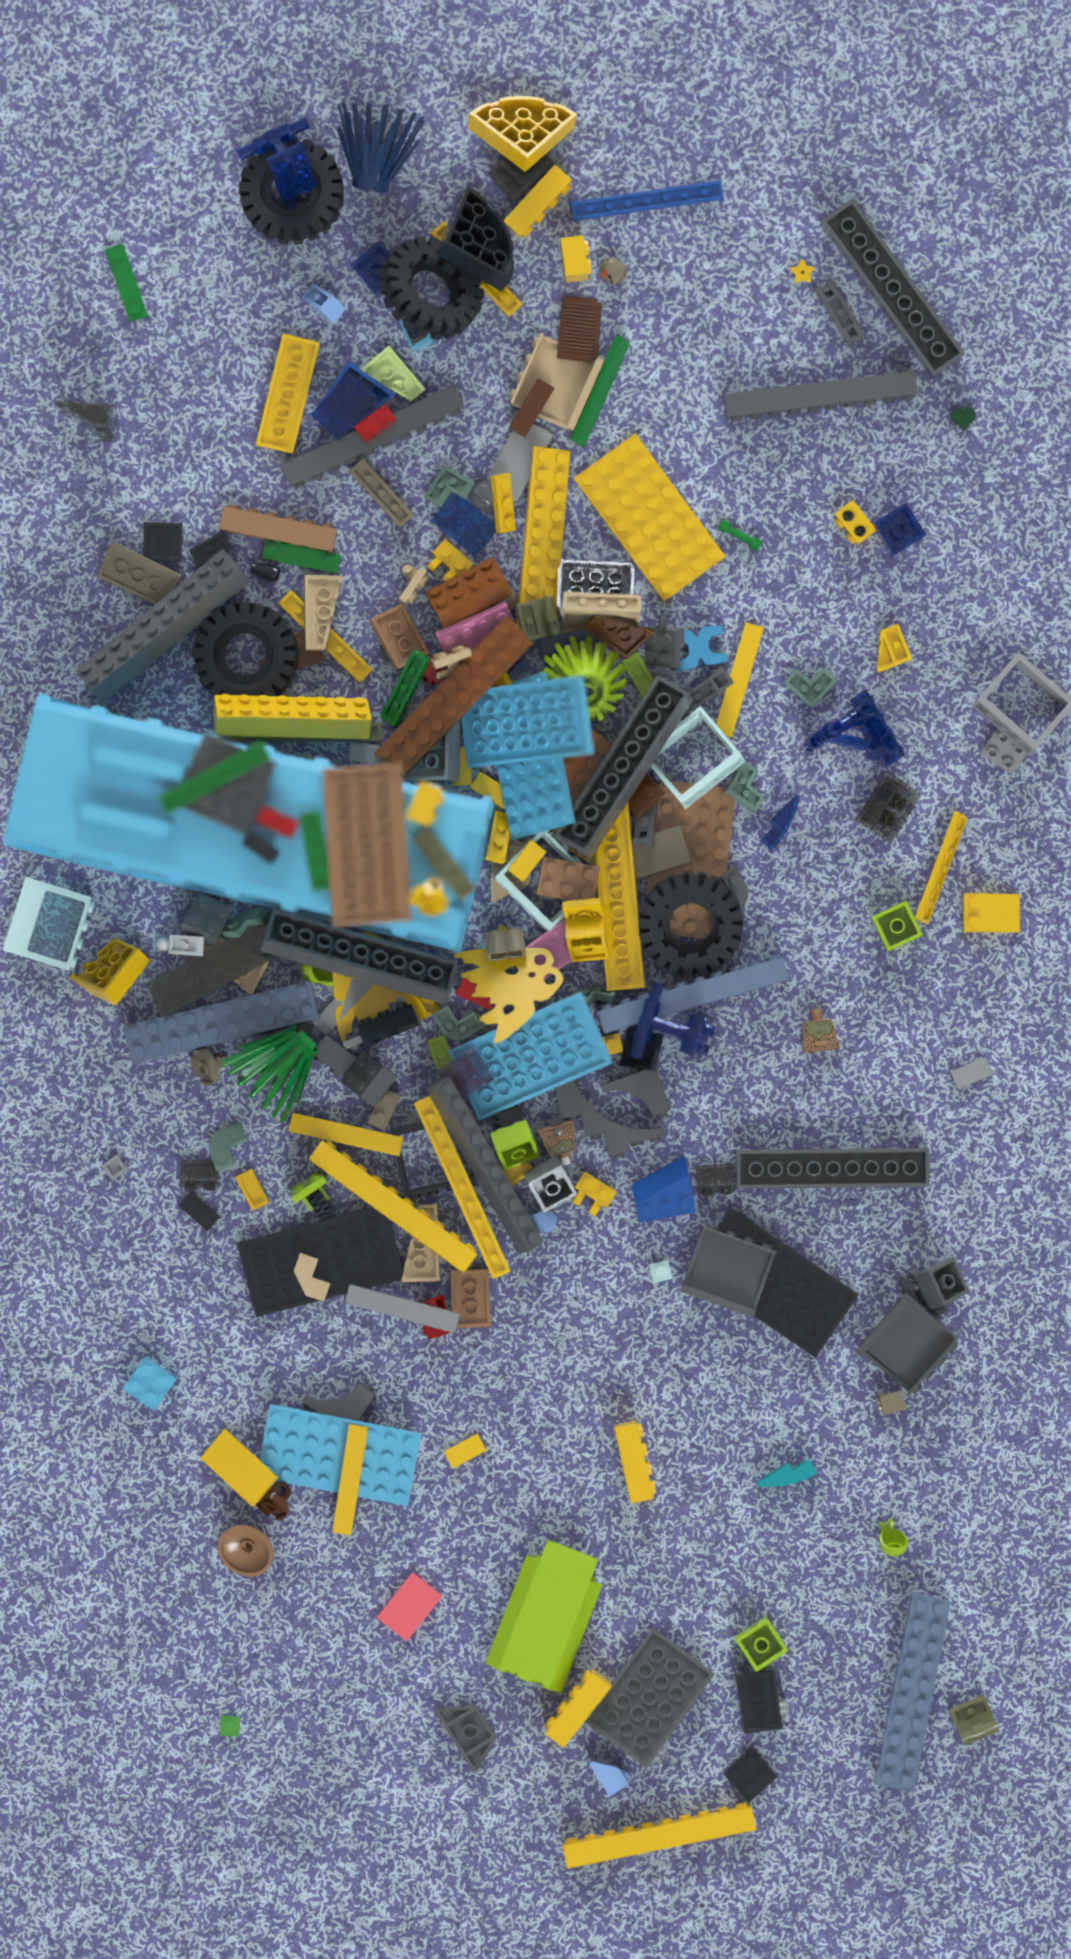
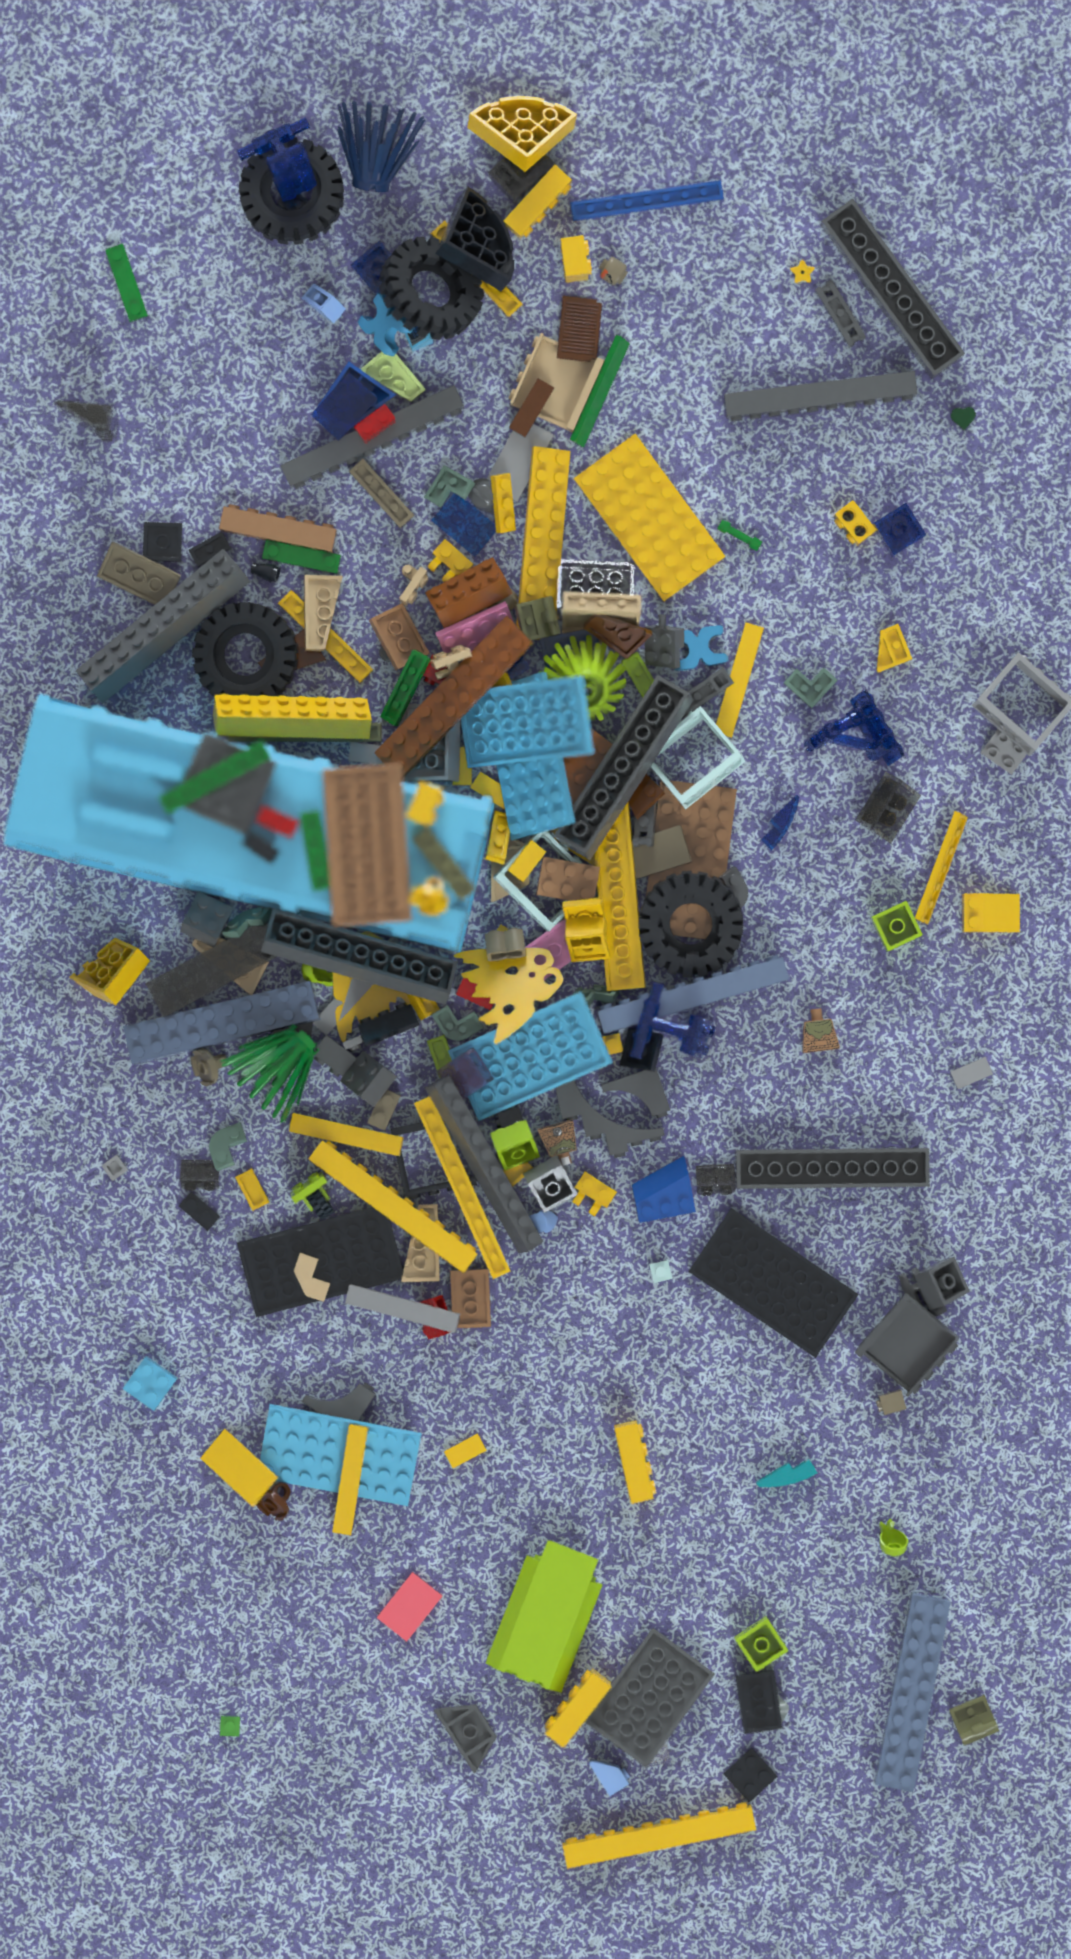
panel [3,877,95,971] -> none
white plate [156,935,204,956] -> none
medium nougat dish [218,1525,274,1576] -> none
yellow plate [256,334,320,455] -> none
dark grey panel [680,1223,777,1318] -> none
sand green plate [724,761,764,813] -> none
none -> dark azure piece [358,293,415,356]

